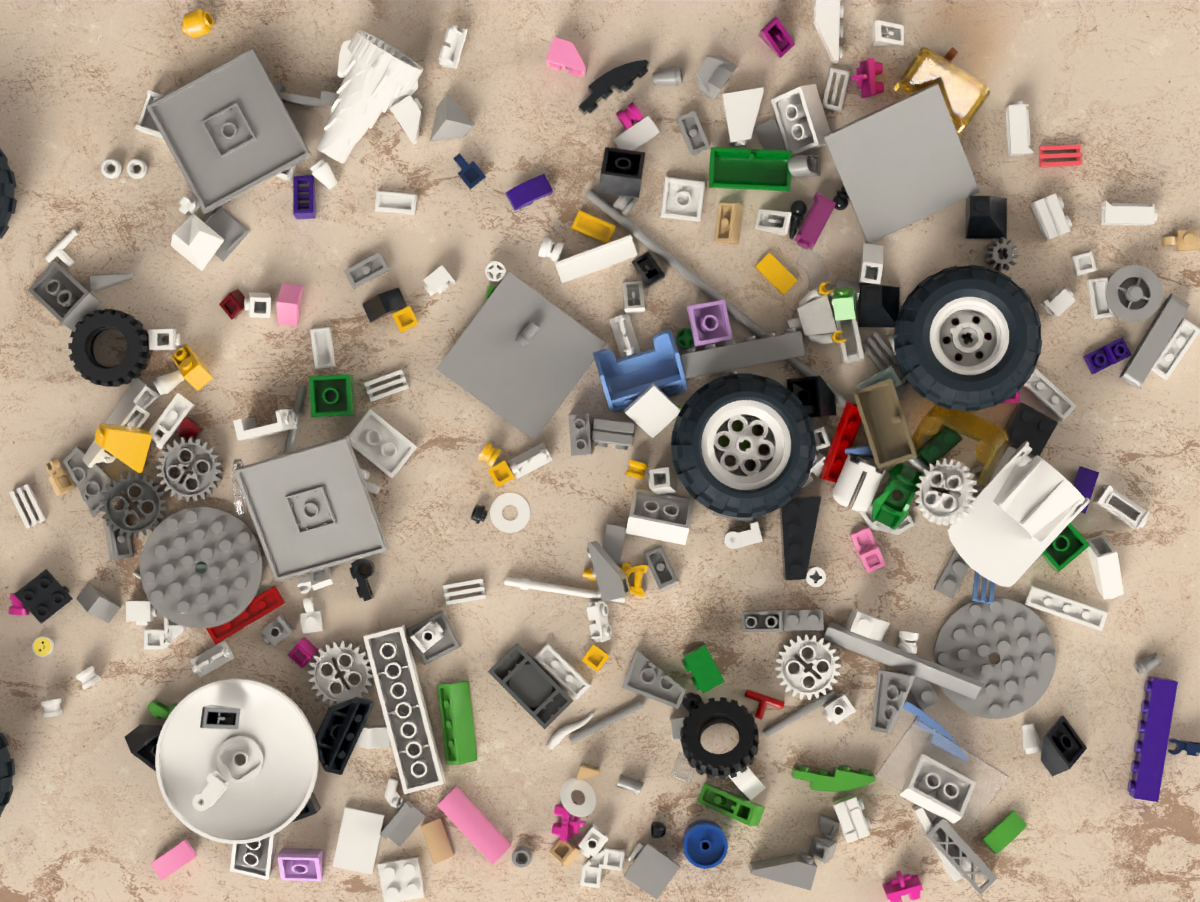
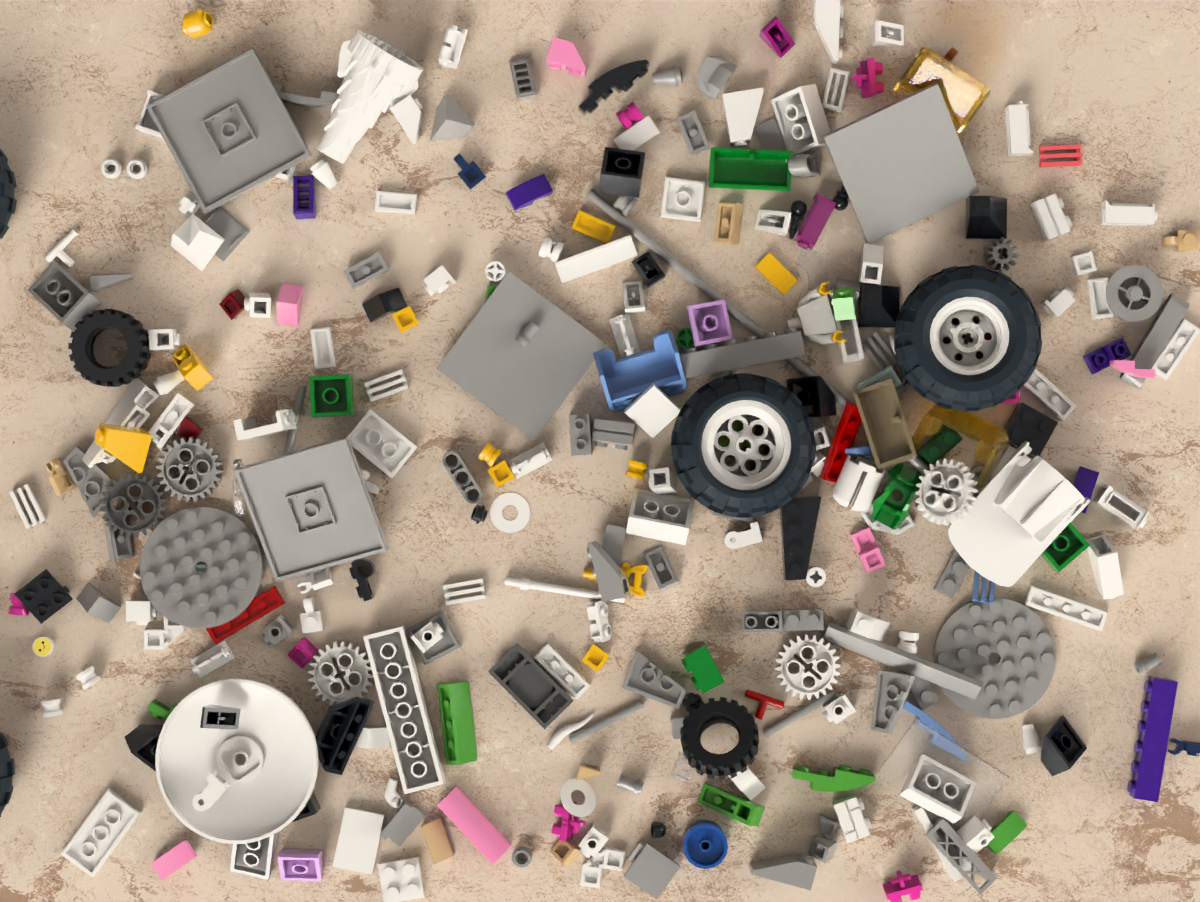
none -> white tile [61,788,142,878]
none -> light grey beam [442,451,483,504]
none -> light grey slope [509,57,537,101]
none -> white brick [957,816,995,853]
none -> bright pink slope [1110,360,1155,378]

